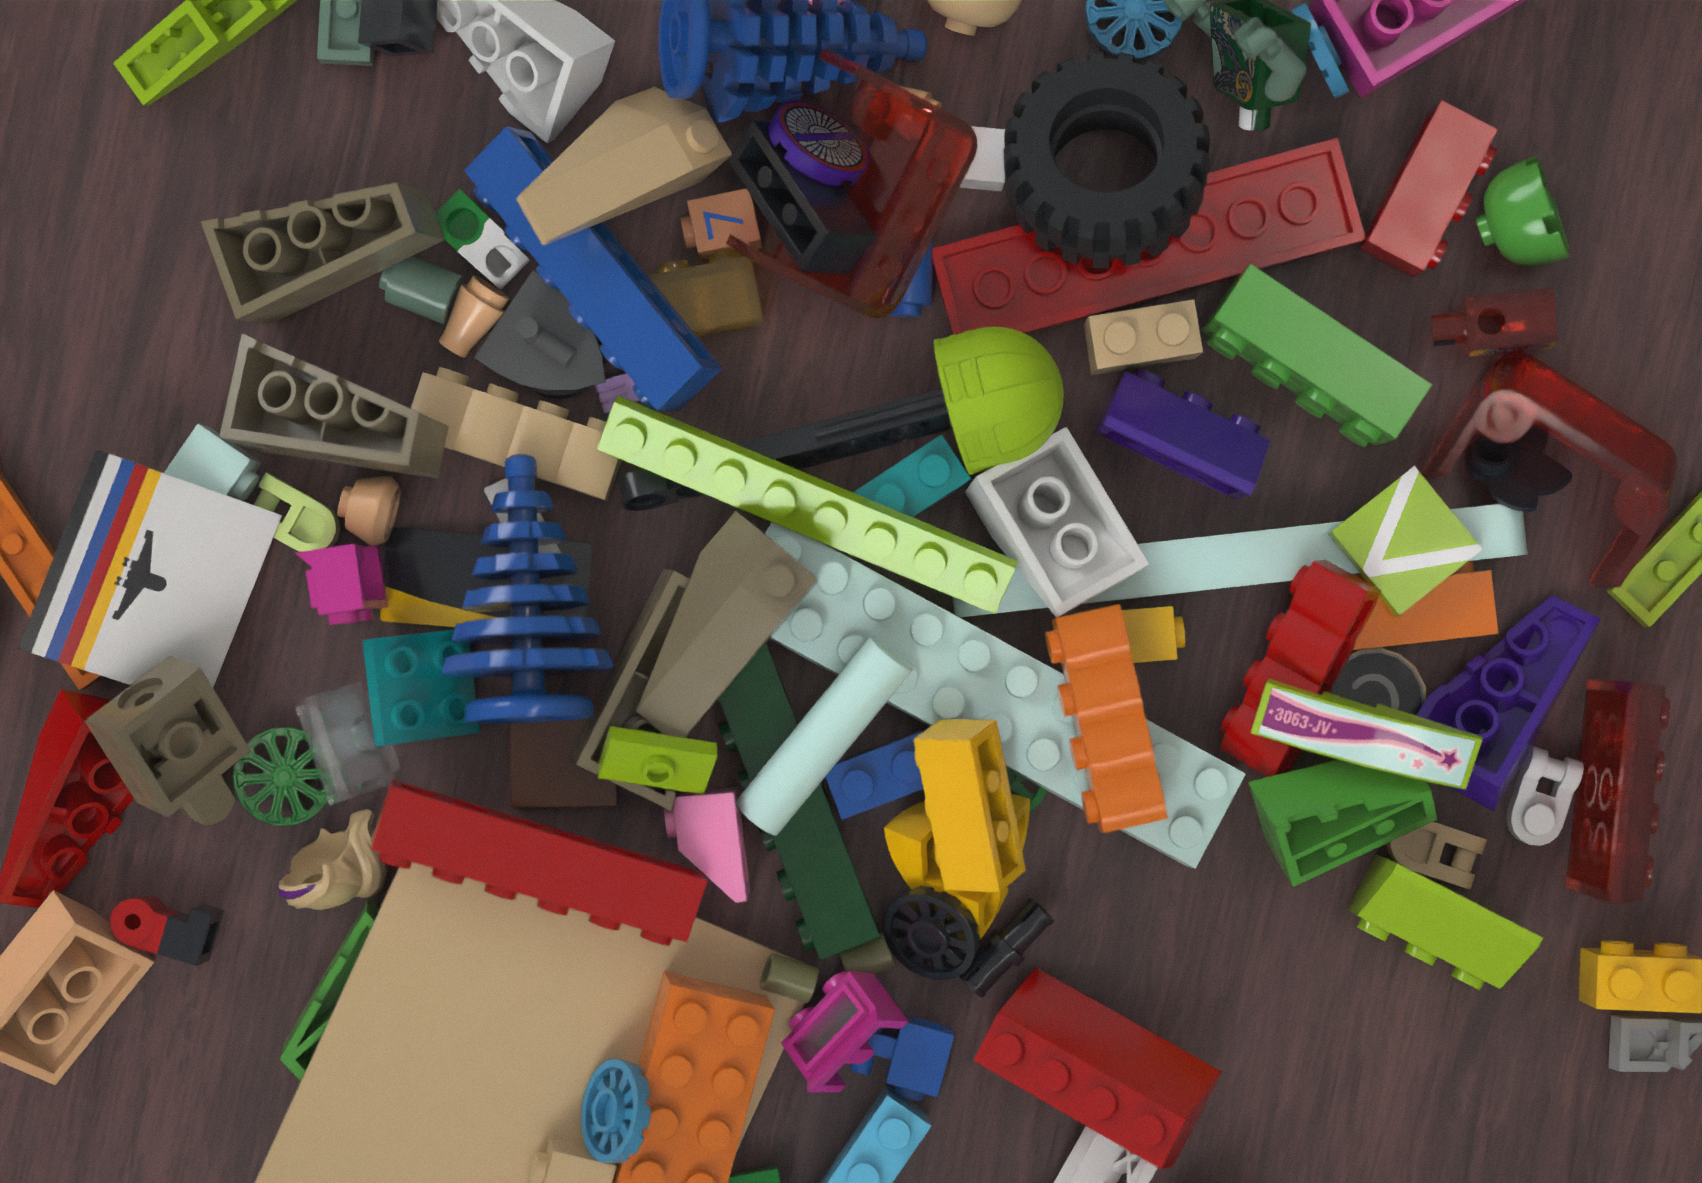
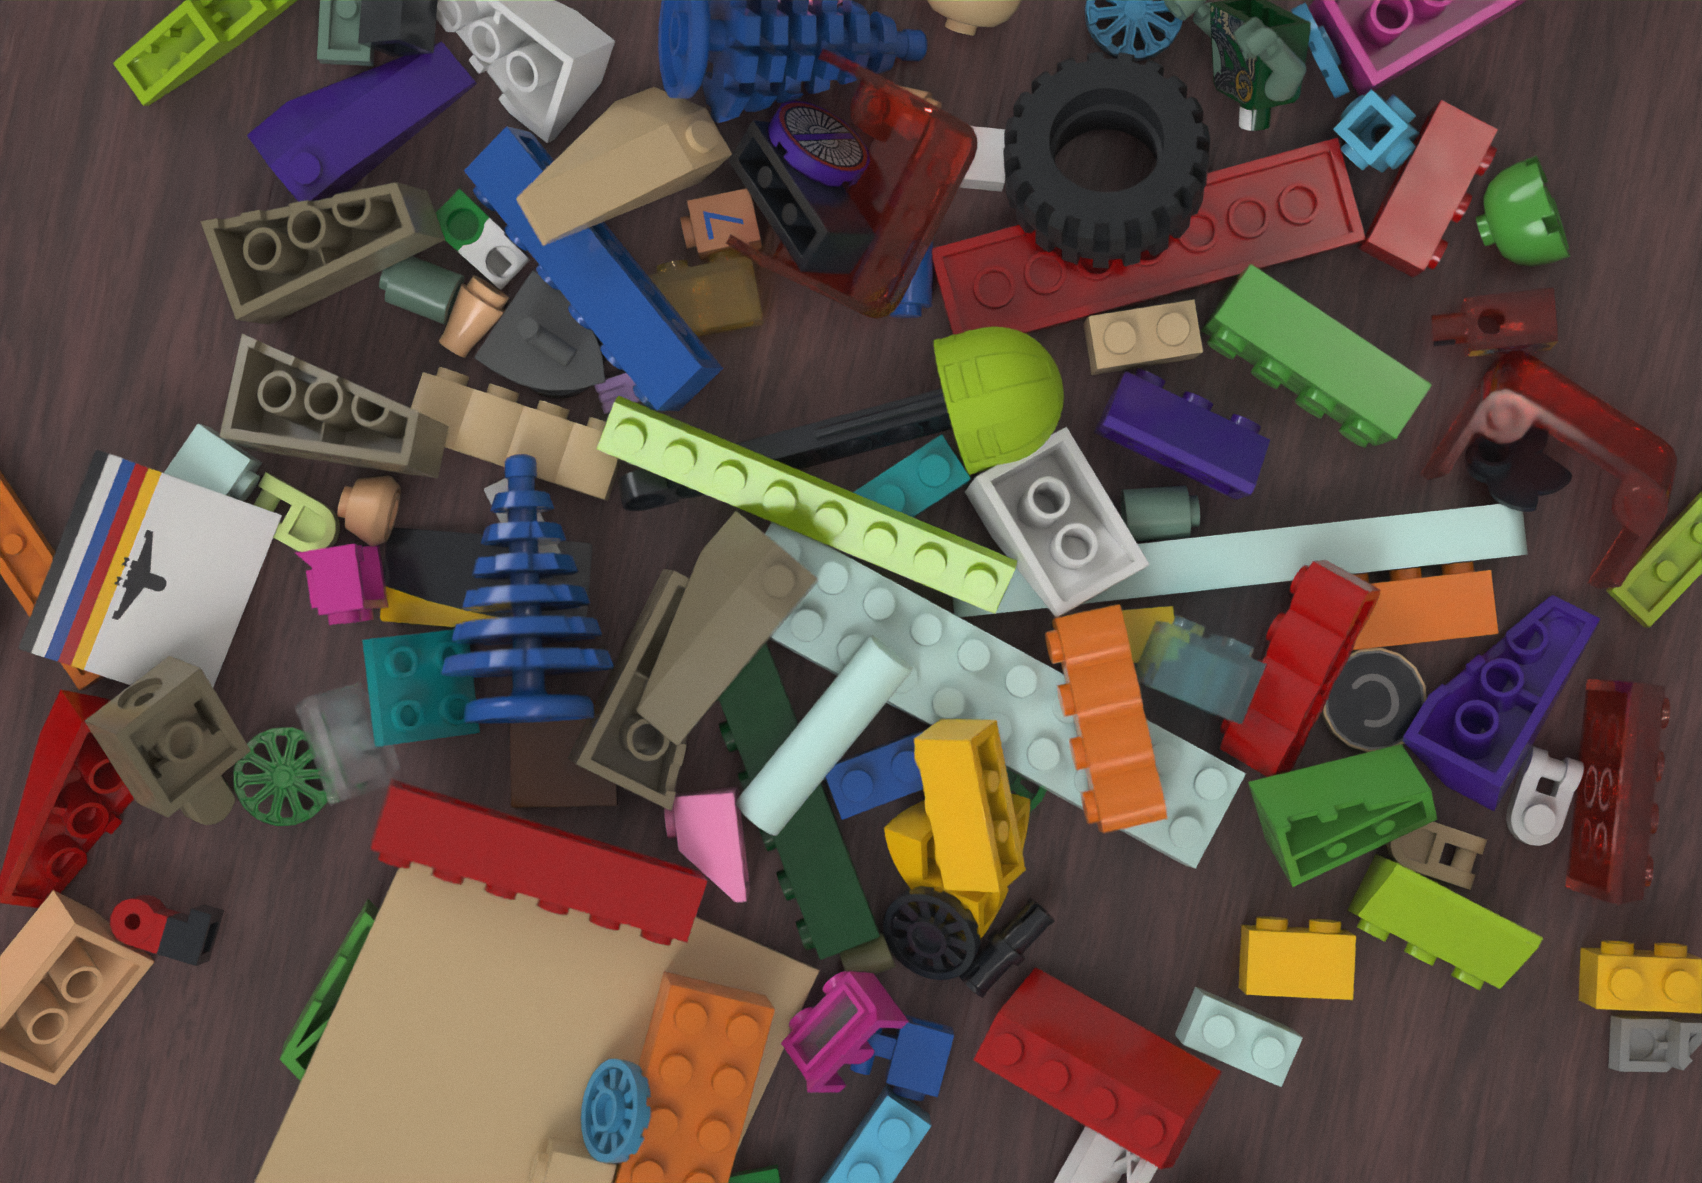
tan hair [278,809,390,910] -> none
lime plate [598,726,717,794] -> none
olive hinge [760,953,818,1003] -> none
slope [1251,678,1483,790] -> none
lime tile [1329,466,1483,617] -> none
none -> dark purple wedge [247,42,477,202]
none -> sand green brick [1121,485,1200,542]
none -> clear light blue brick [1135,616,1266,725]
none -> light aqua brick [1175,987,1302,1087]
none -> yellow brick [1238,916,1356,1000]
none -> medium azure brick [1333,89,1420,173]

